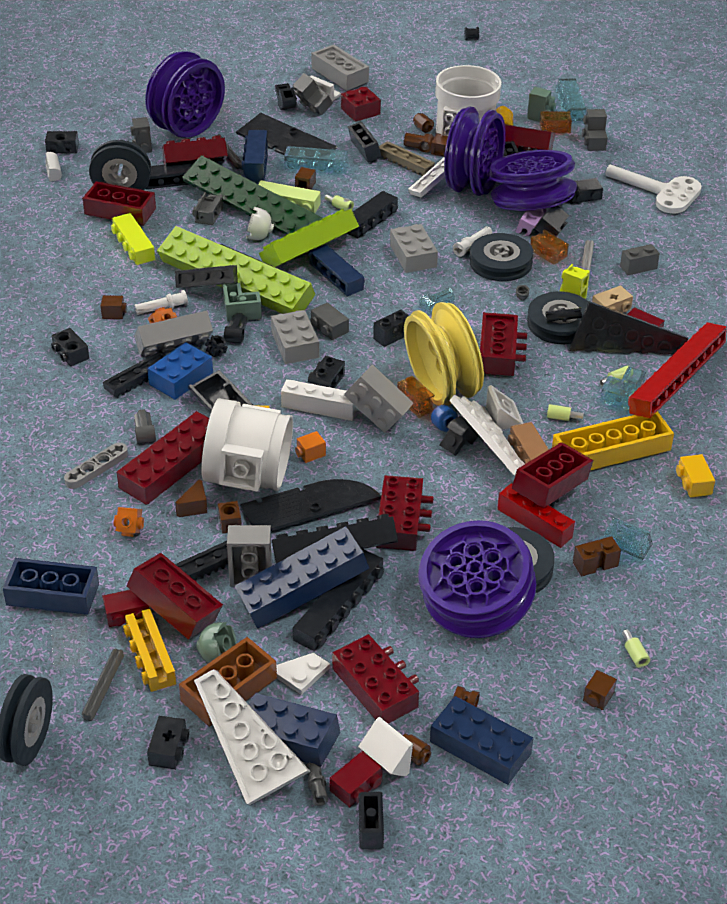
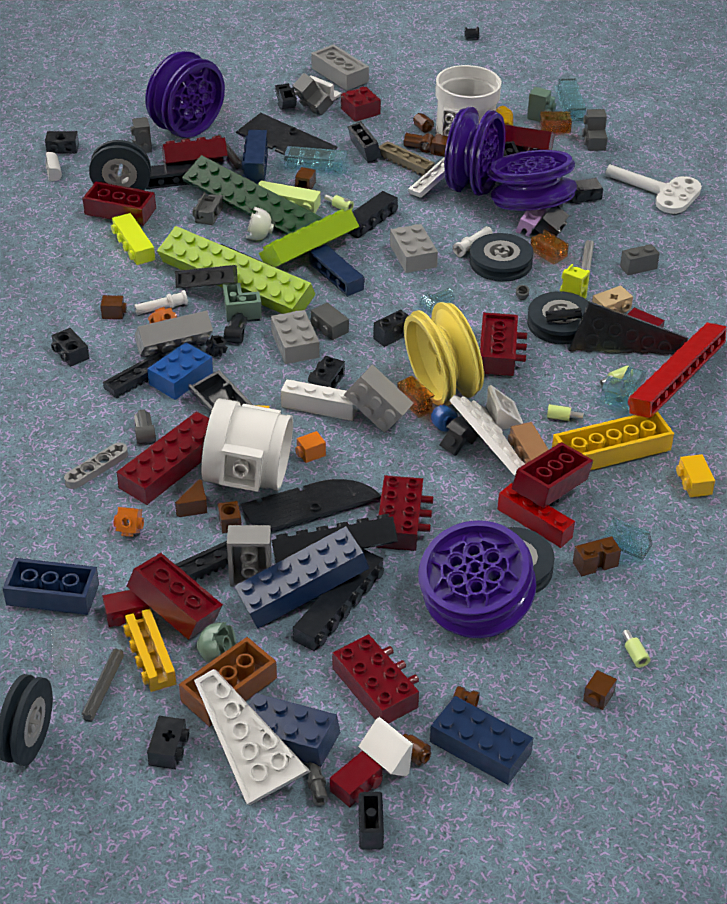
white wing [277,653,330,695] -> none

